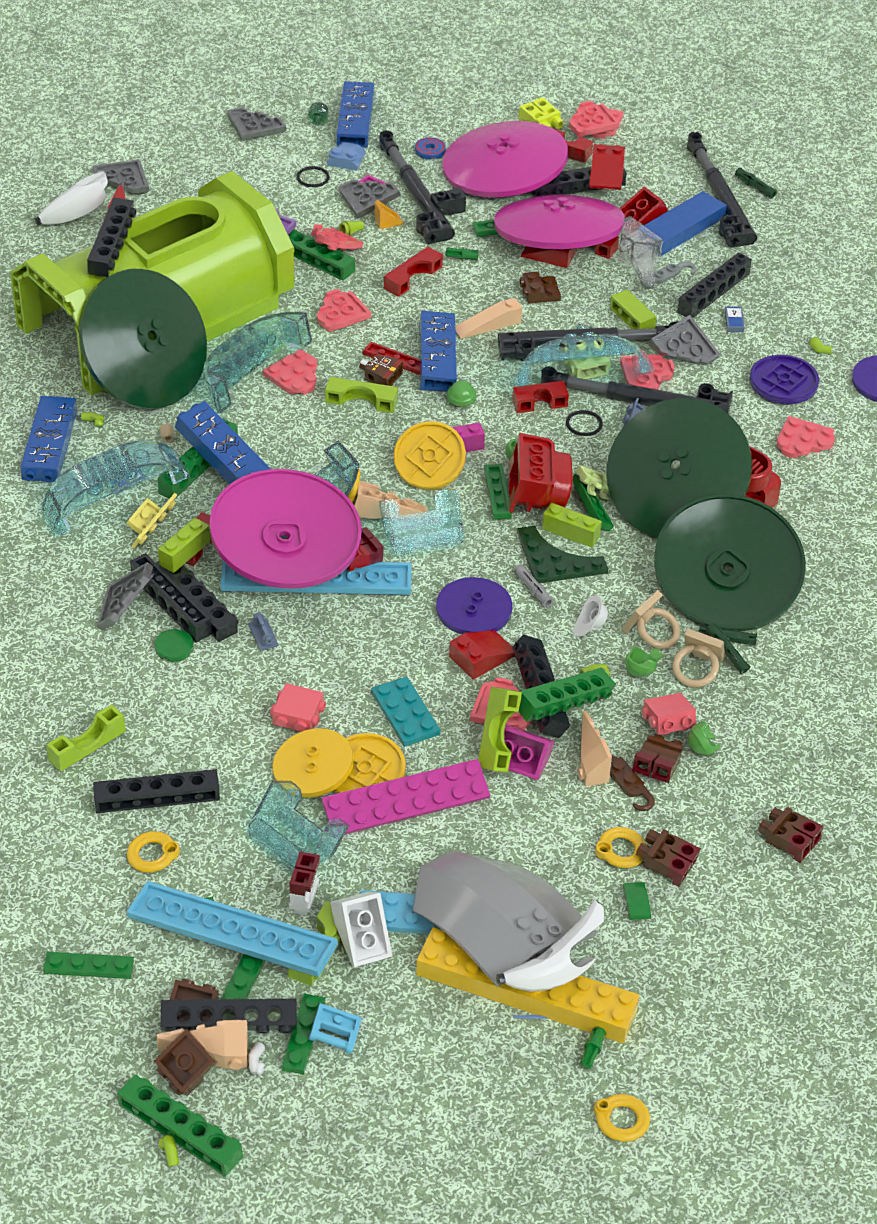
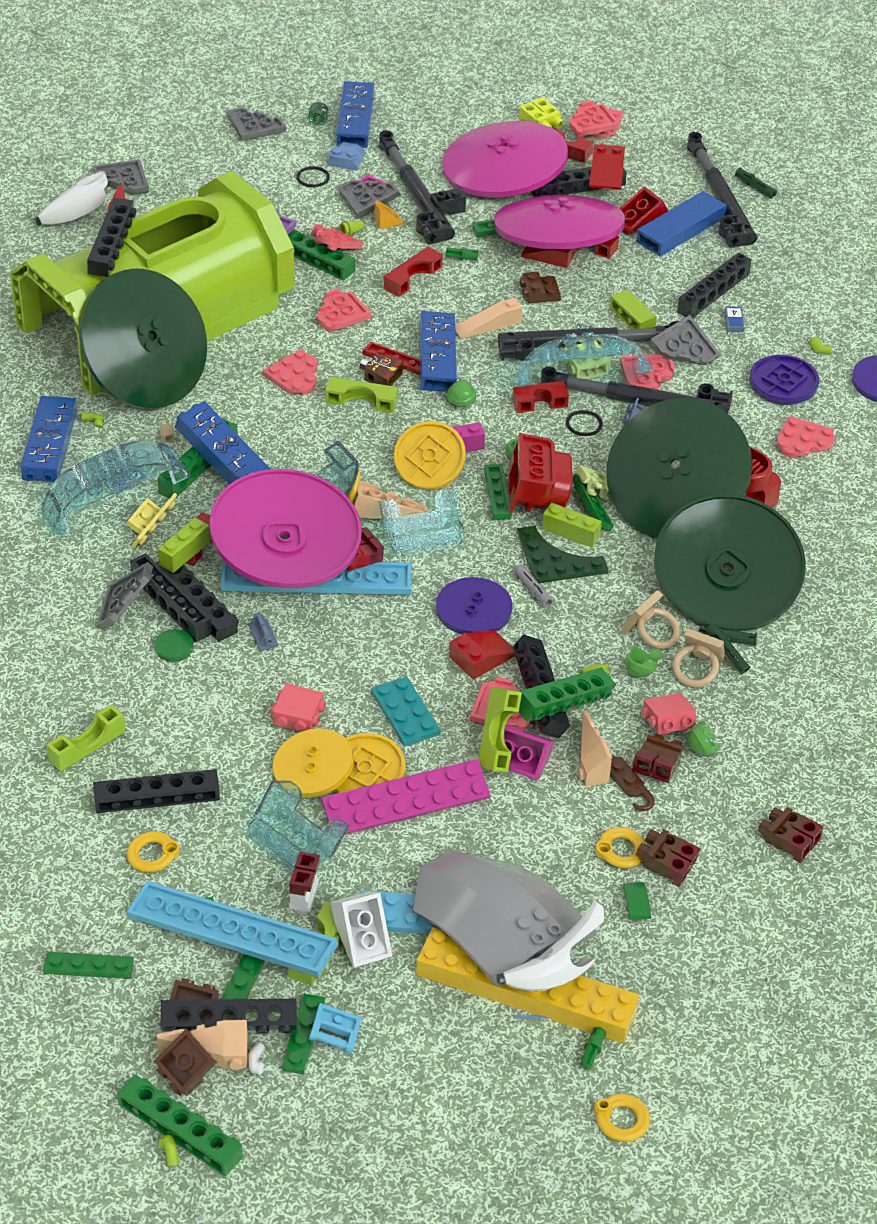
clear light blue slope [203,311,312,414] -> none
blue tile [415,137,446,160] -> none
white piece [574,595,608,636] -> none
clear slope [619,216,697,289] -> none

